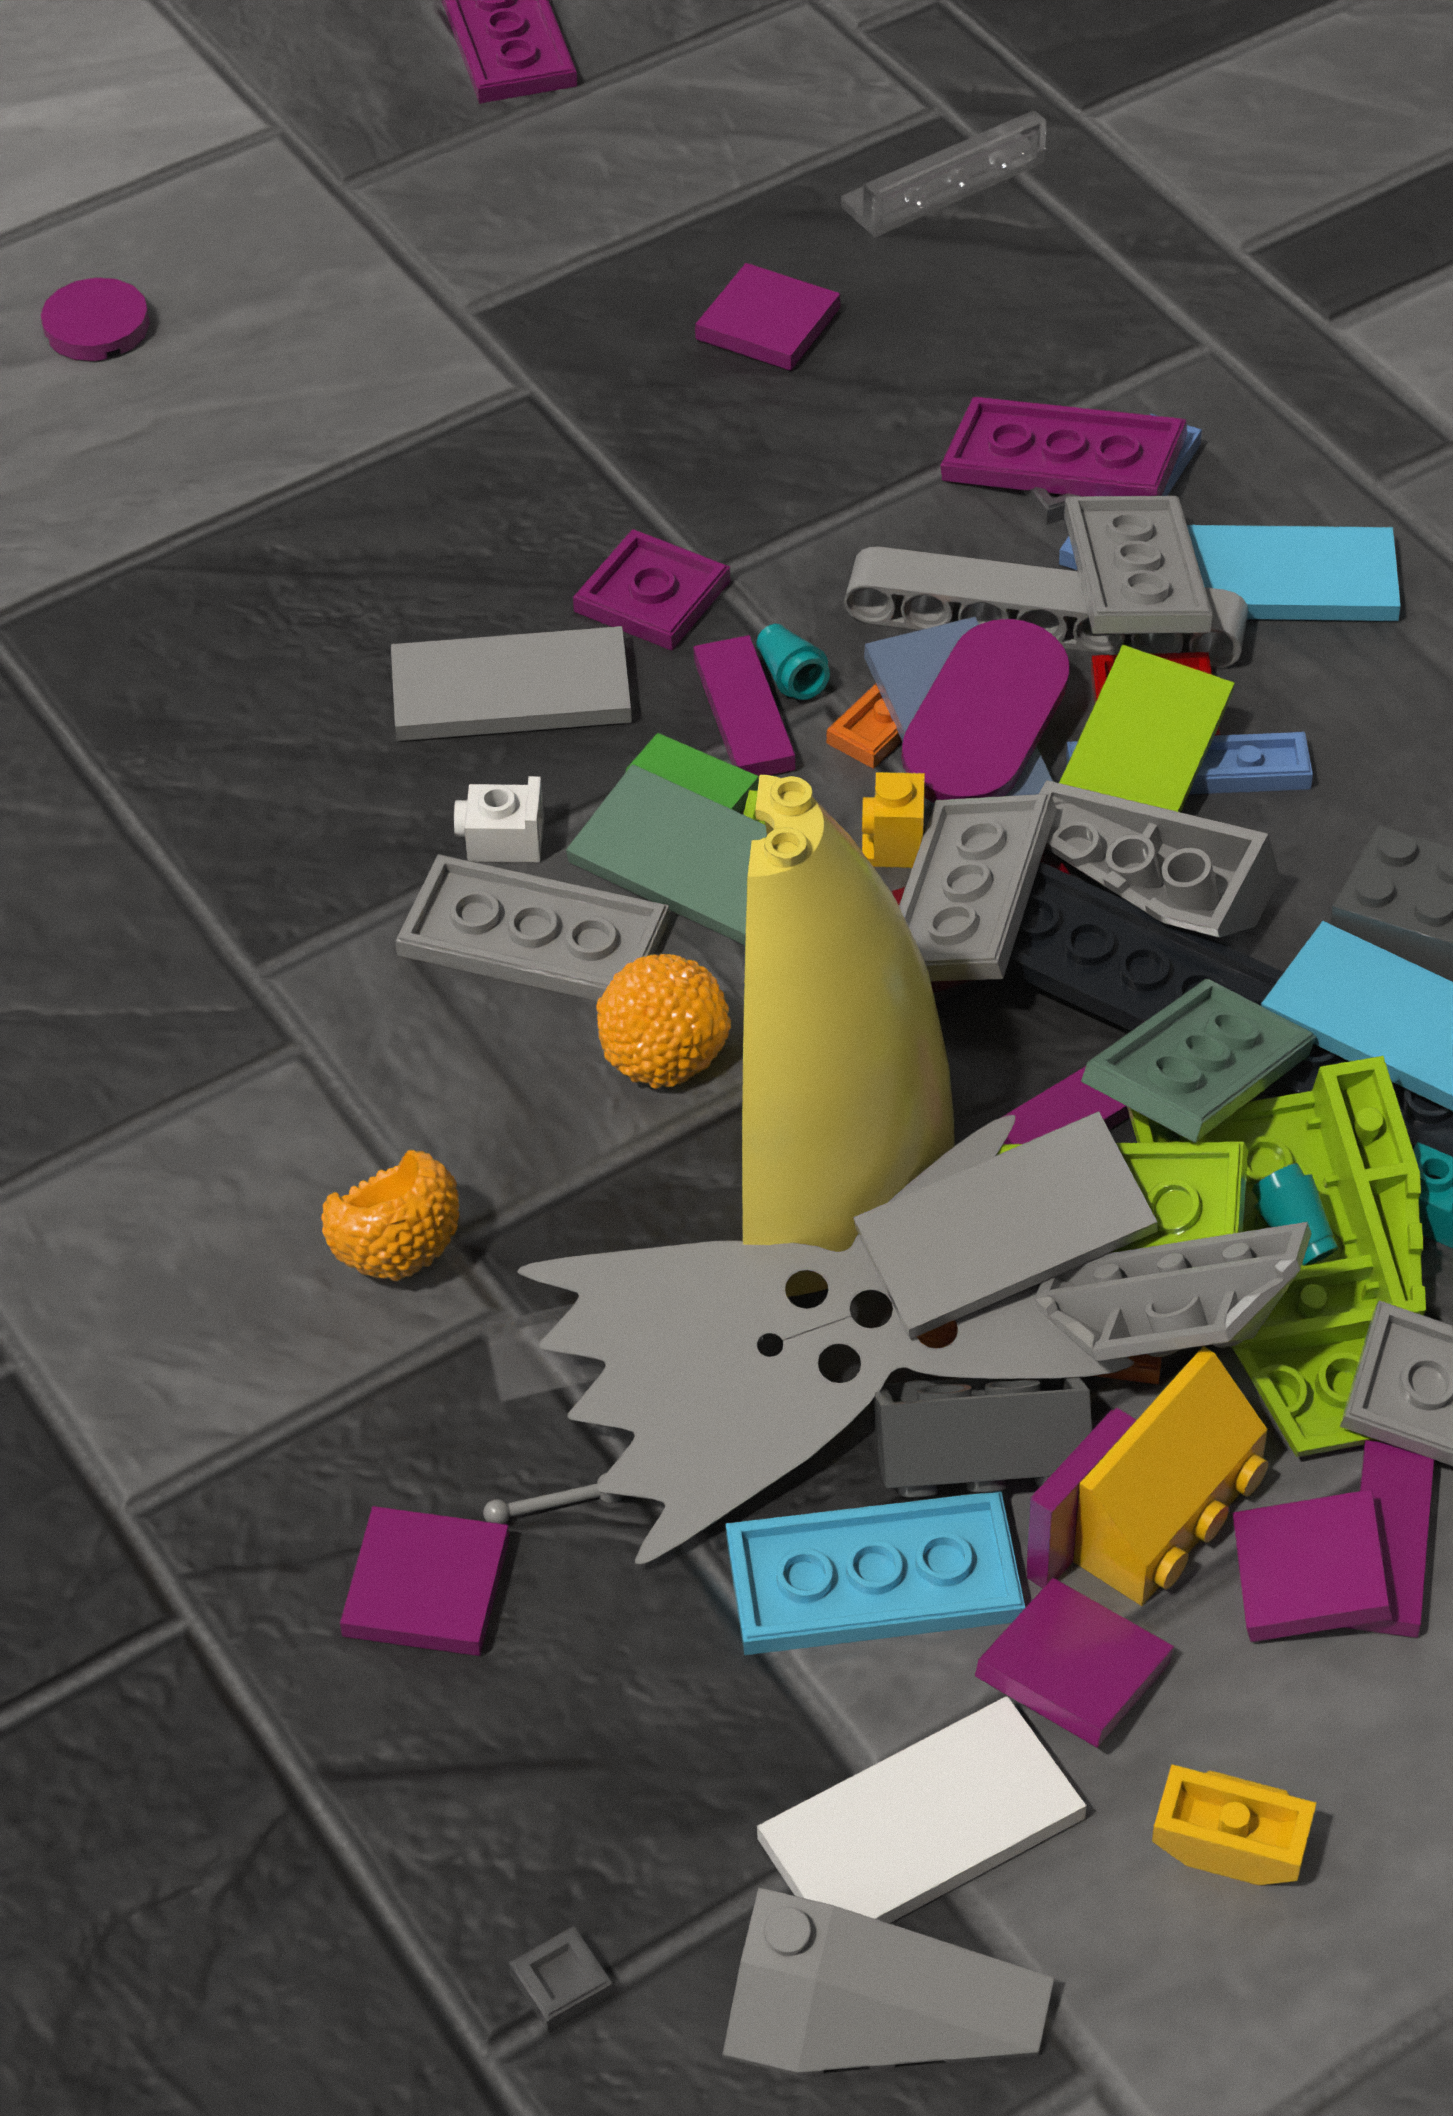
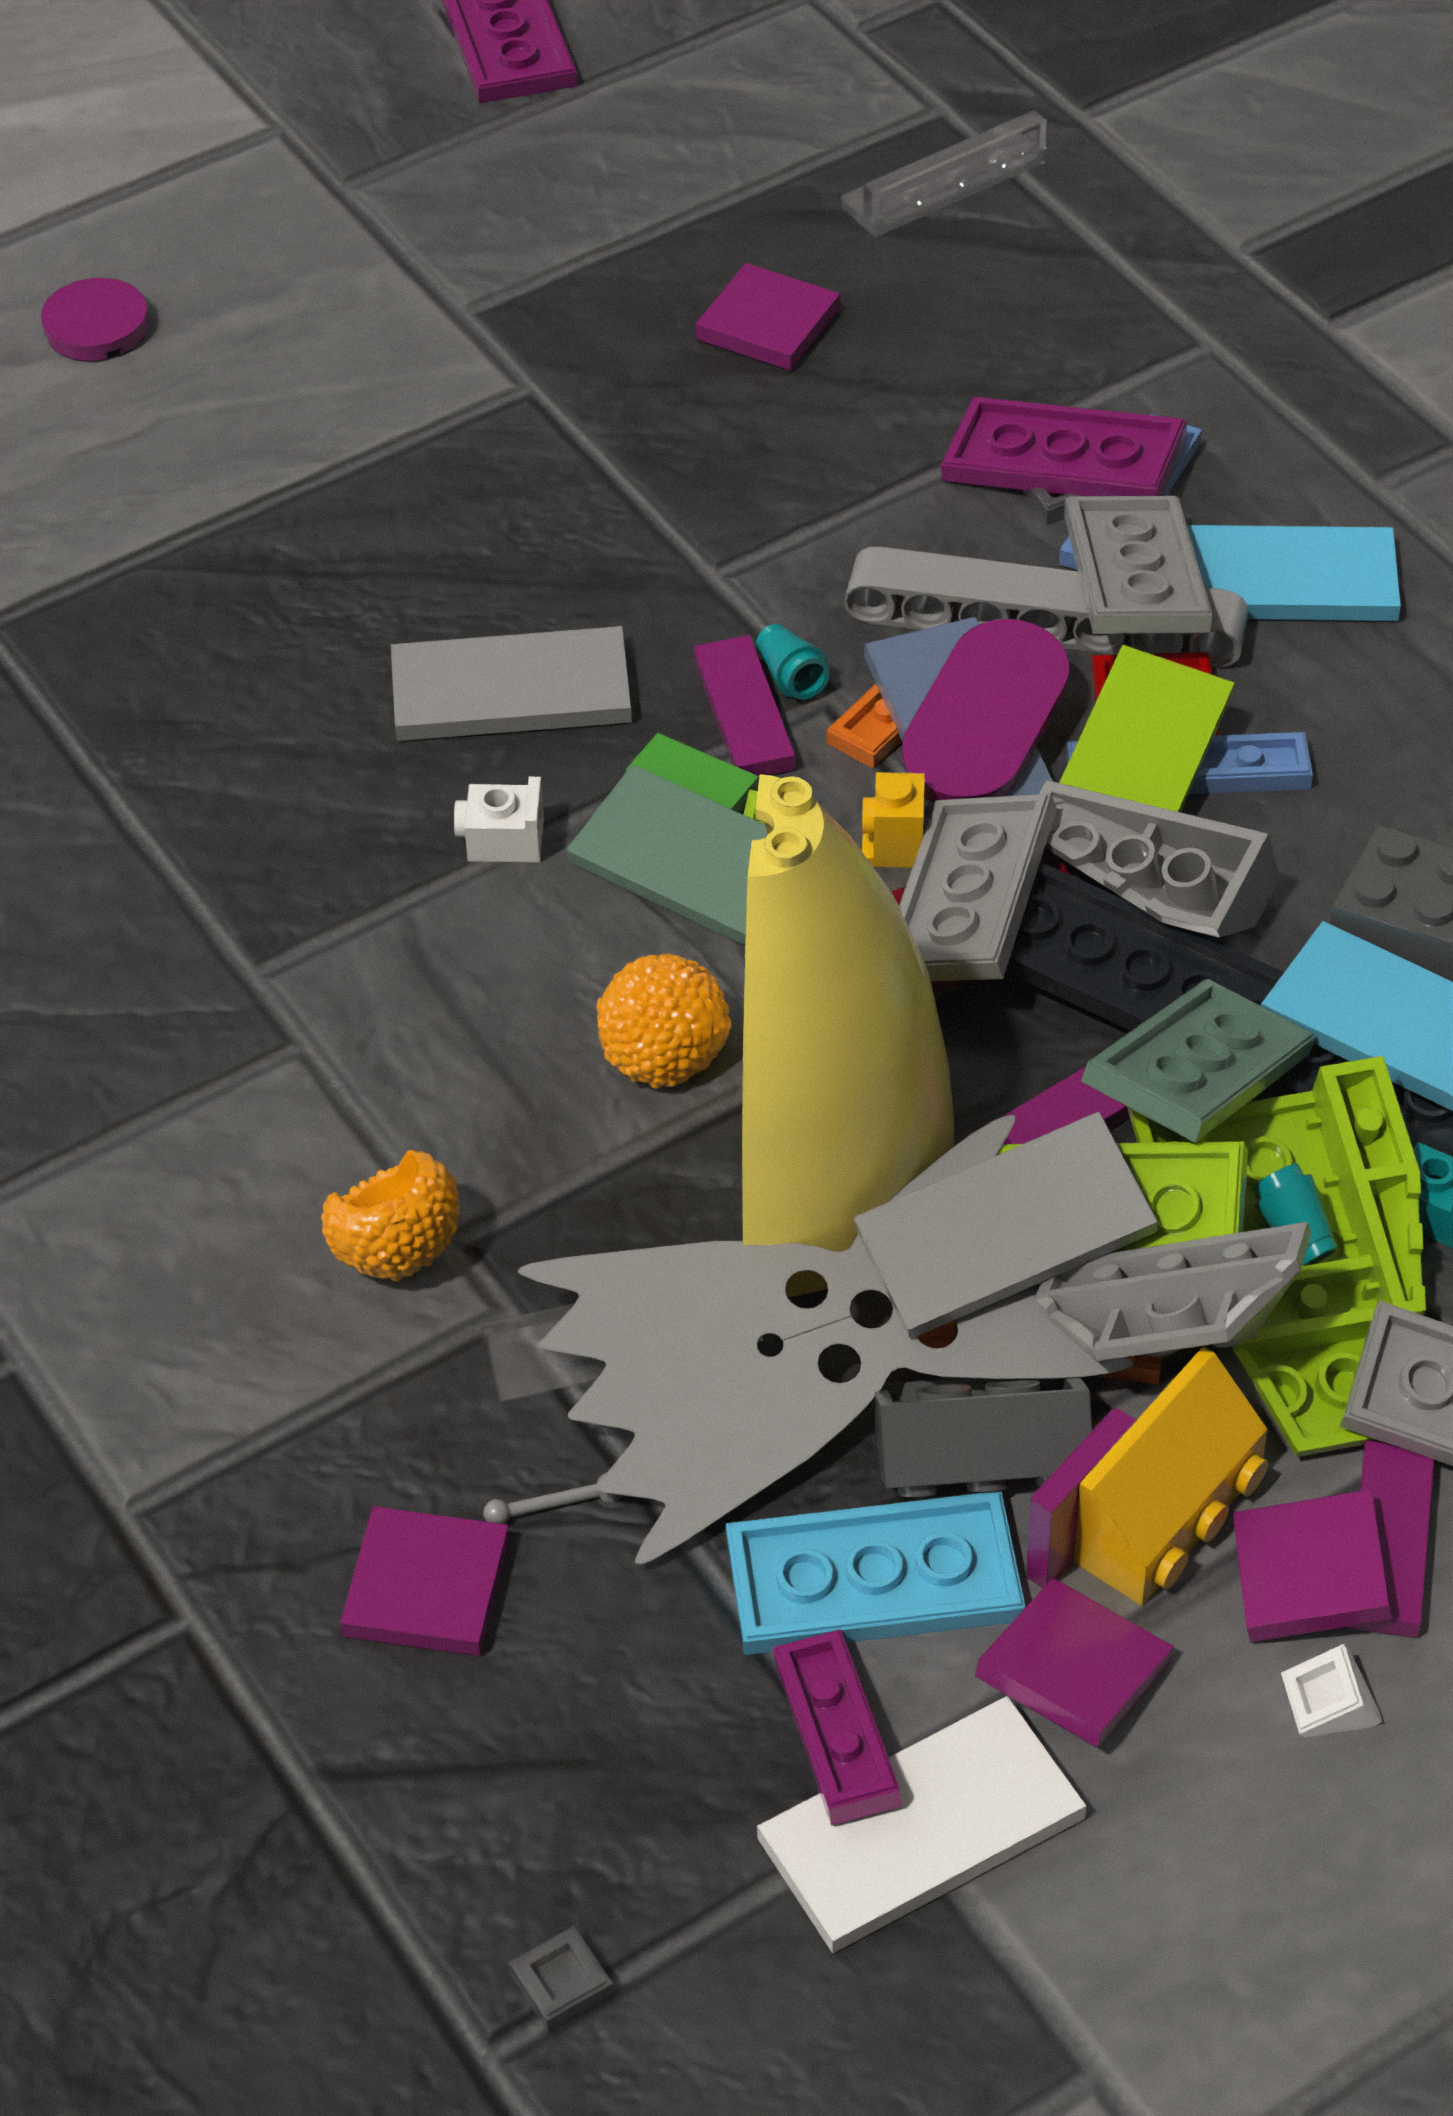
light grey tile [395,854,670,1001] -> none
magenta tile [573,529,731,651] -> none
light grey wedge [722,1887,1054,2076] -> none
yellow slope [1152,1764,1317,1886] -> none
none -> magenta tile [772,1629,902,1826]
none -> white slope [1281,1644,1383,1738]

